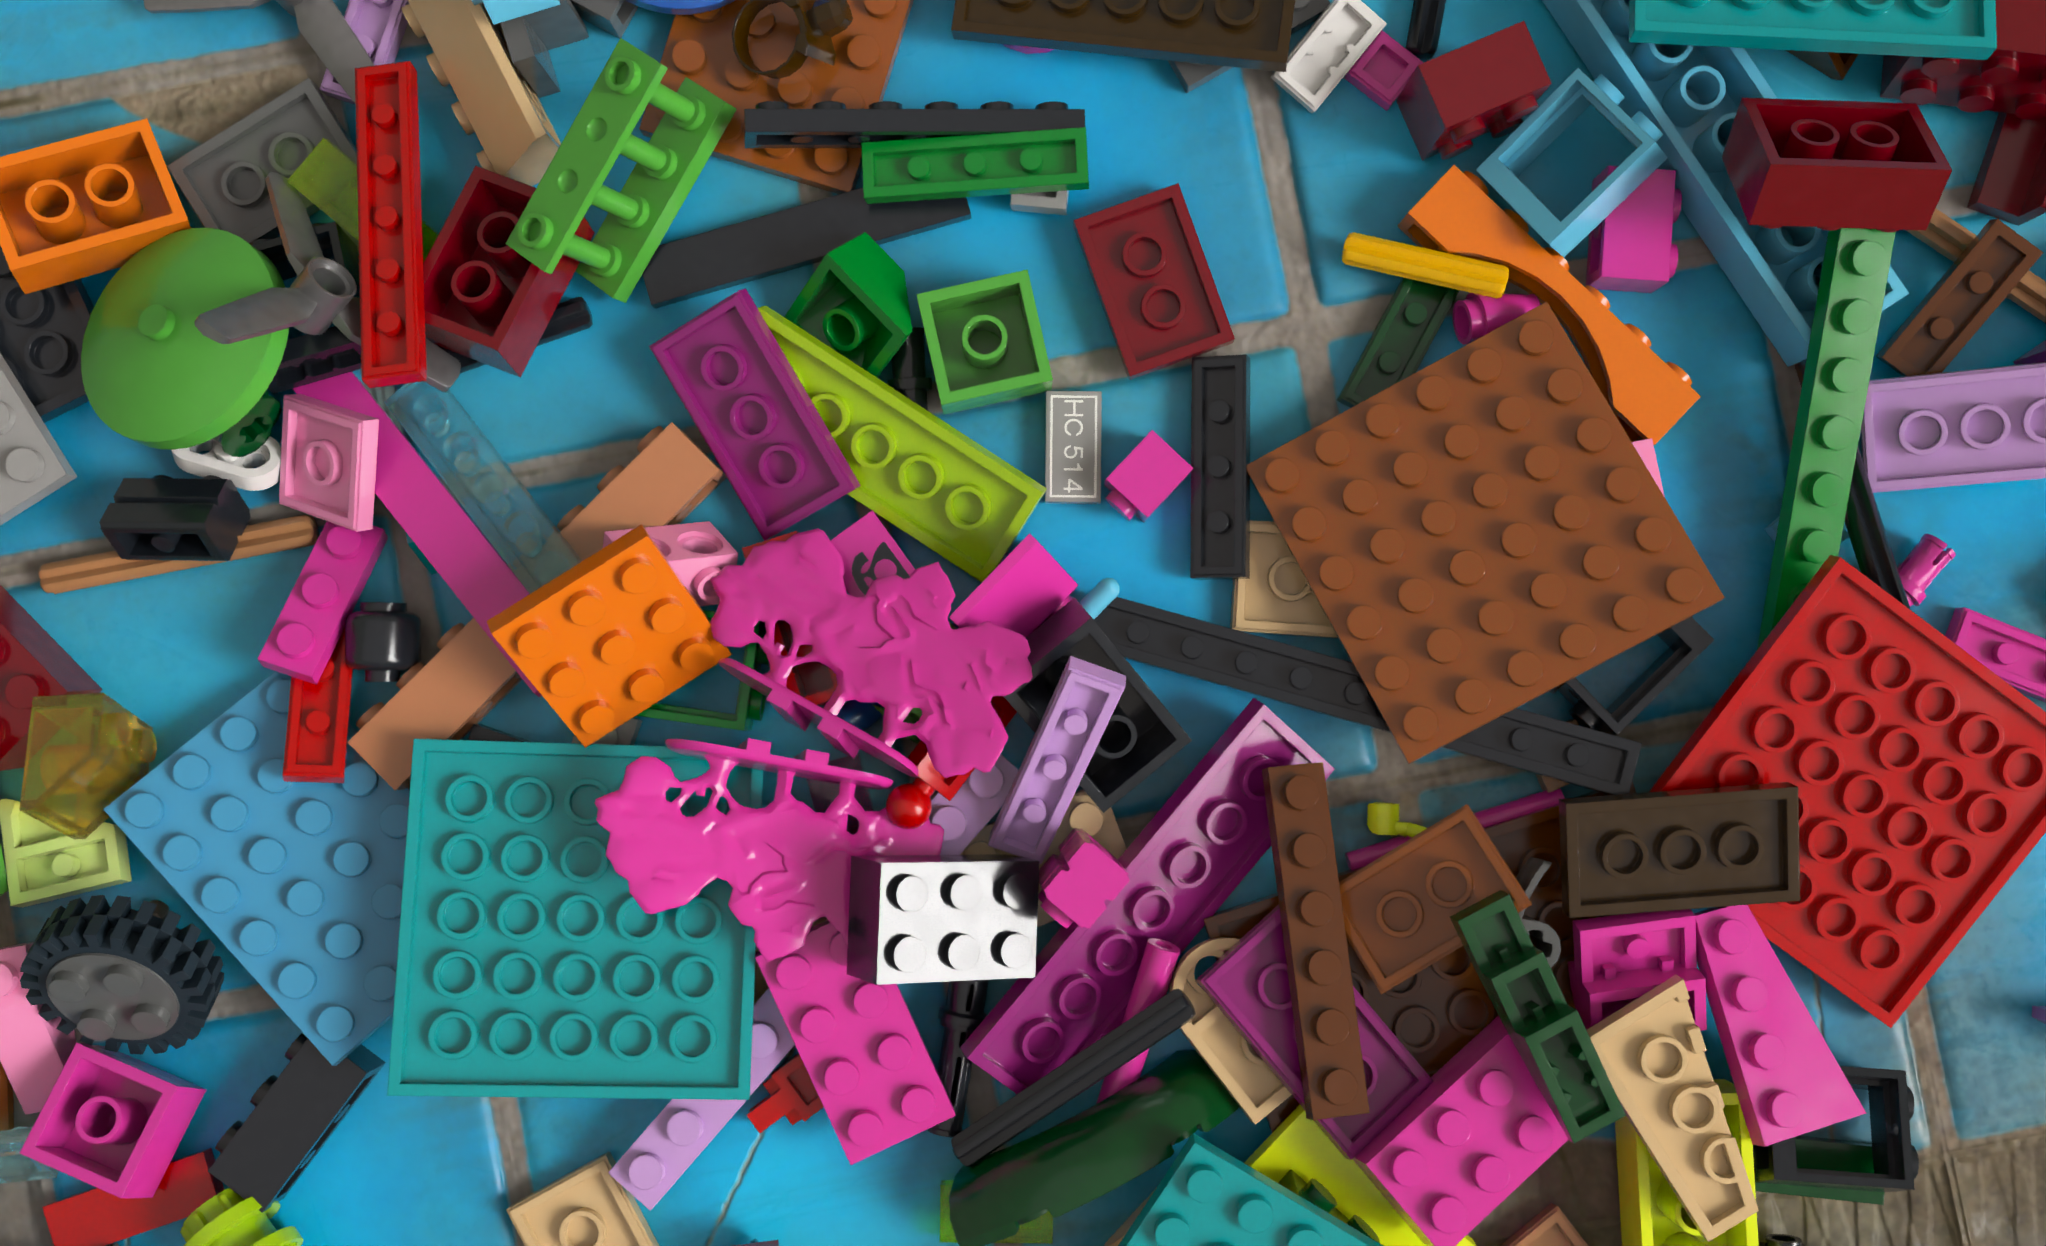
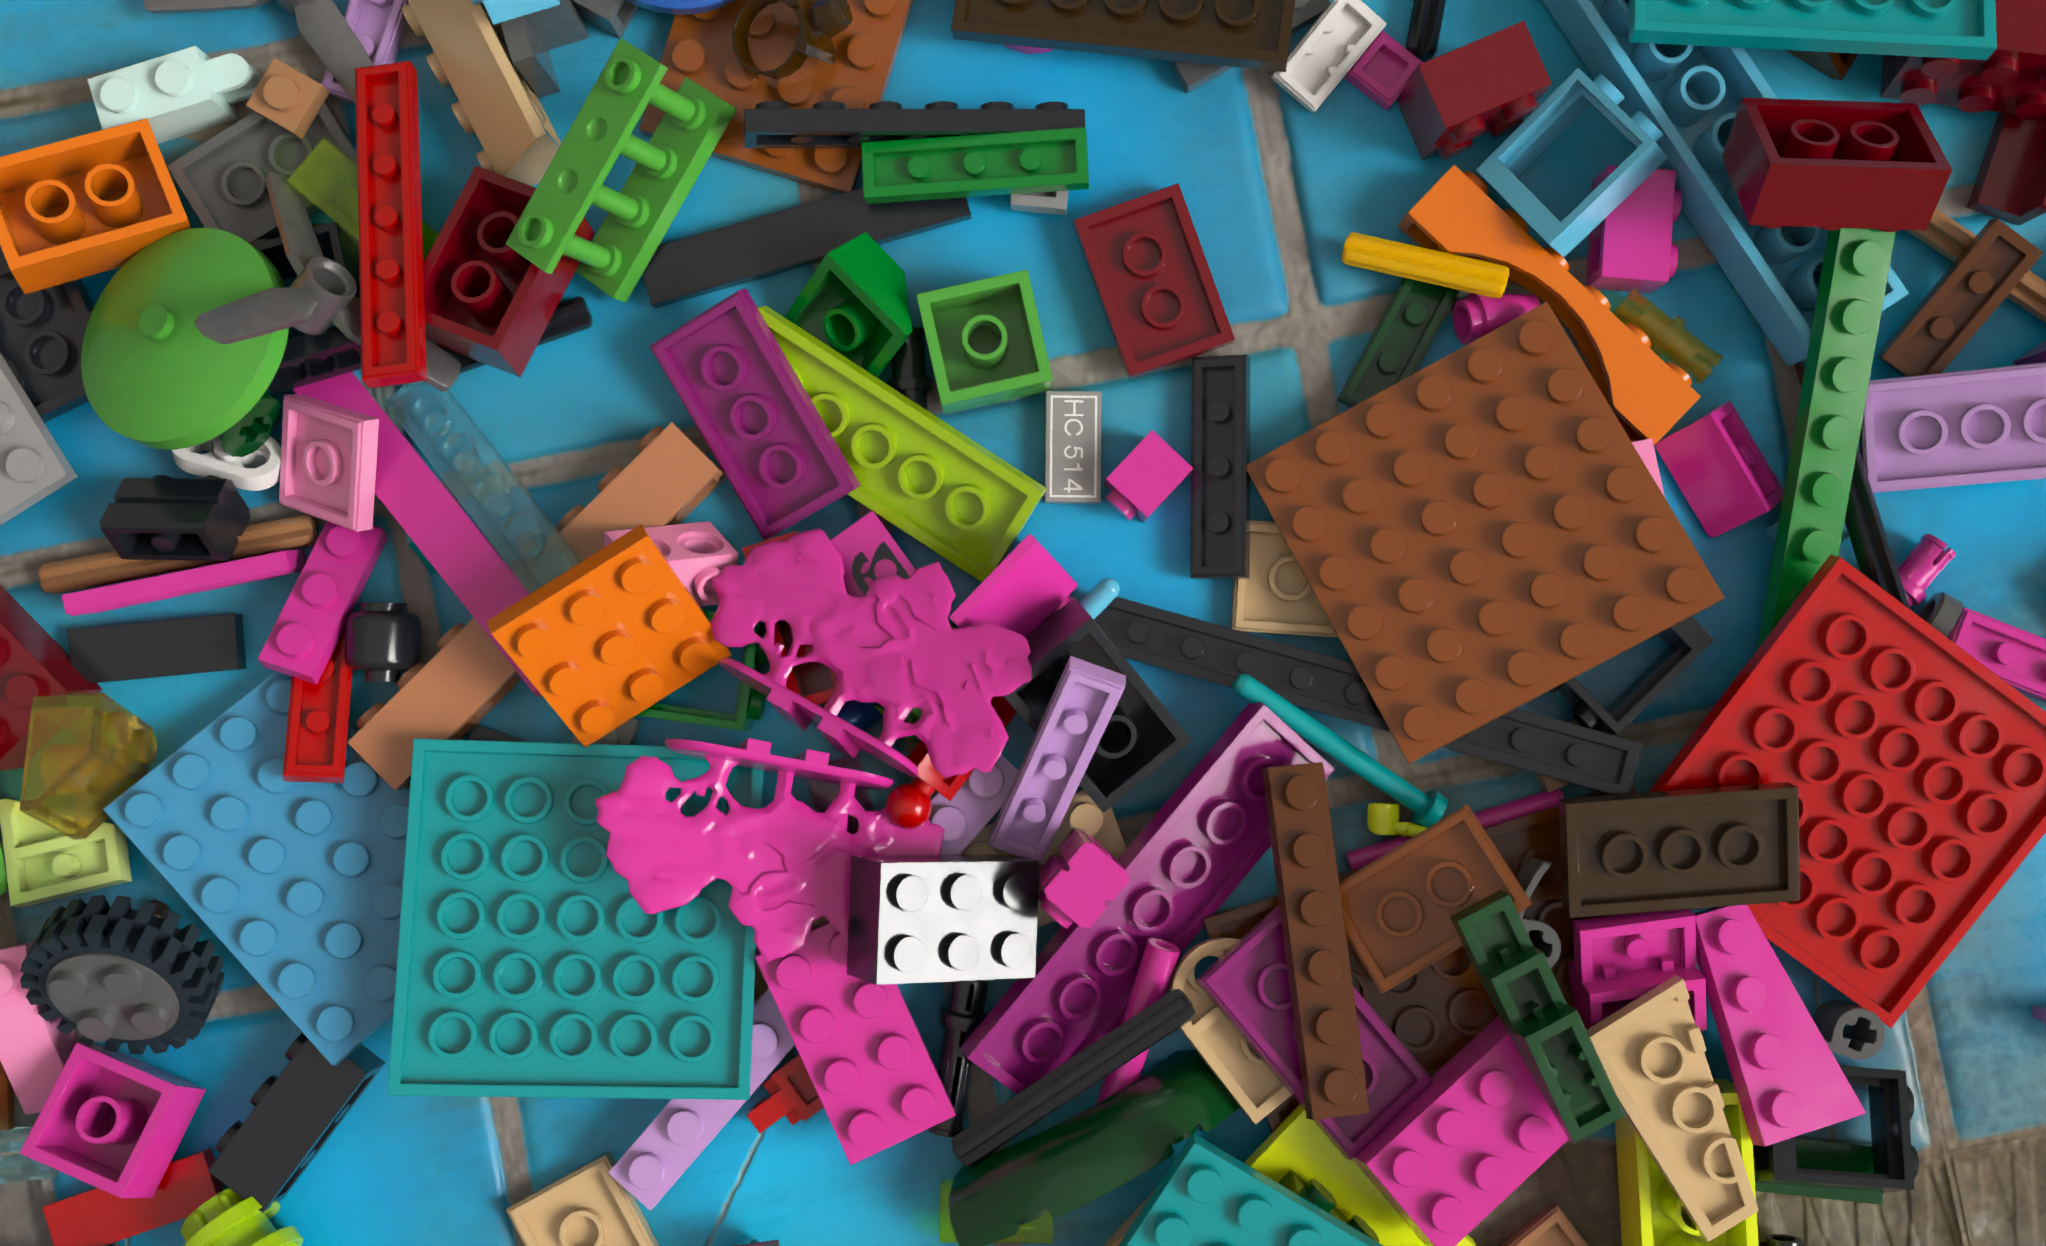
none -> dark pink tile [61,549,307,616]
none -> black tile [67,613,246,683]
none -> light aqua brick [87,46,262,144]
none -> medium nougat plate [245,58,330,139]
none -> teal bar [1232,673,1448,828]
none -> clear yellow pin [1613,288,1724,384]
none -> dark pink panel [1656,400,1784,538]
none -> dark grey panel [1812,1000,1885,1060]
none -> dark grey tile [1918,592,1963,637]

